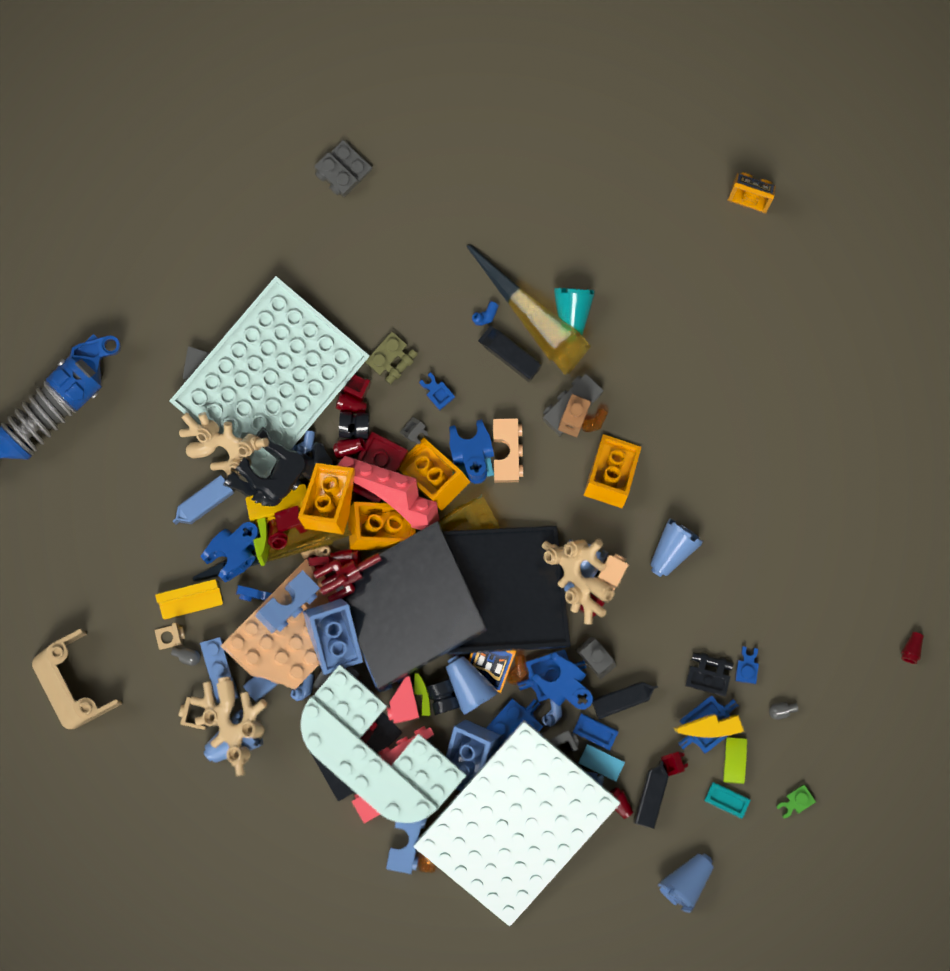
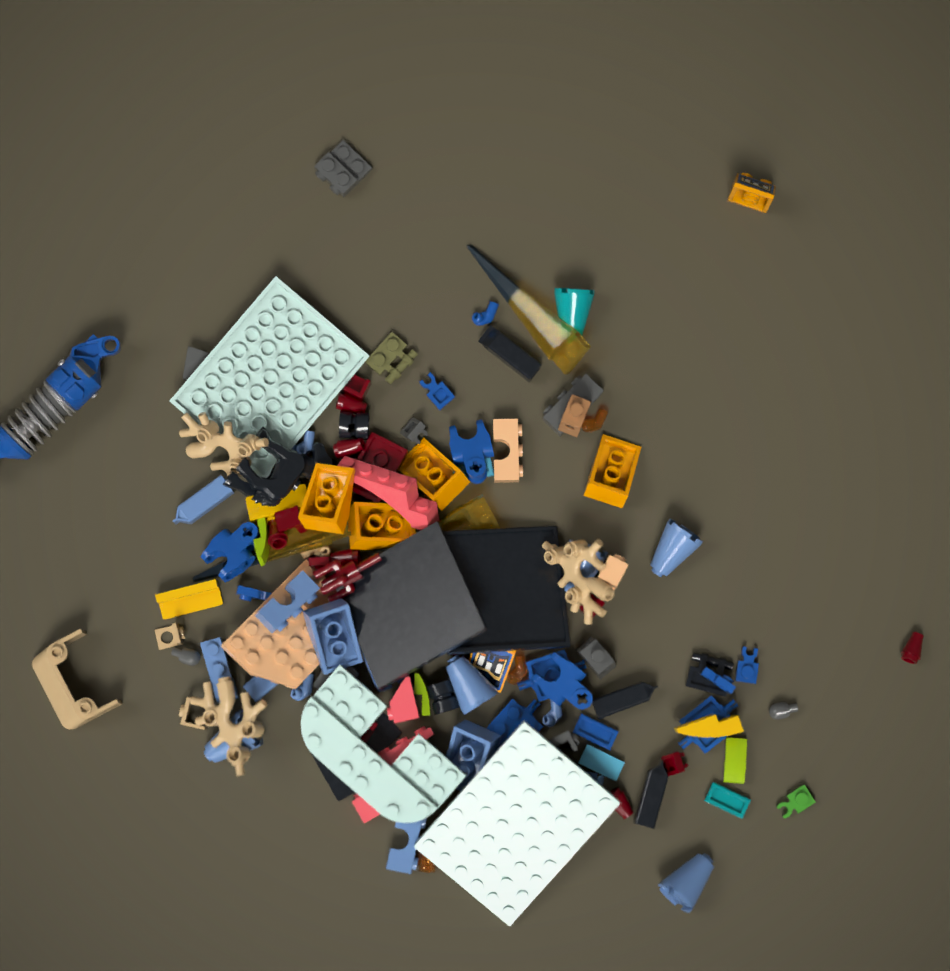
none -> blue plate [700,667,736,694]

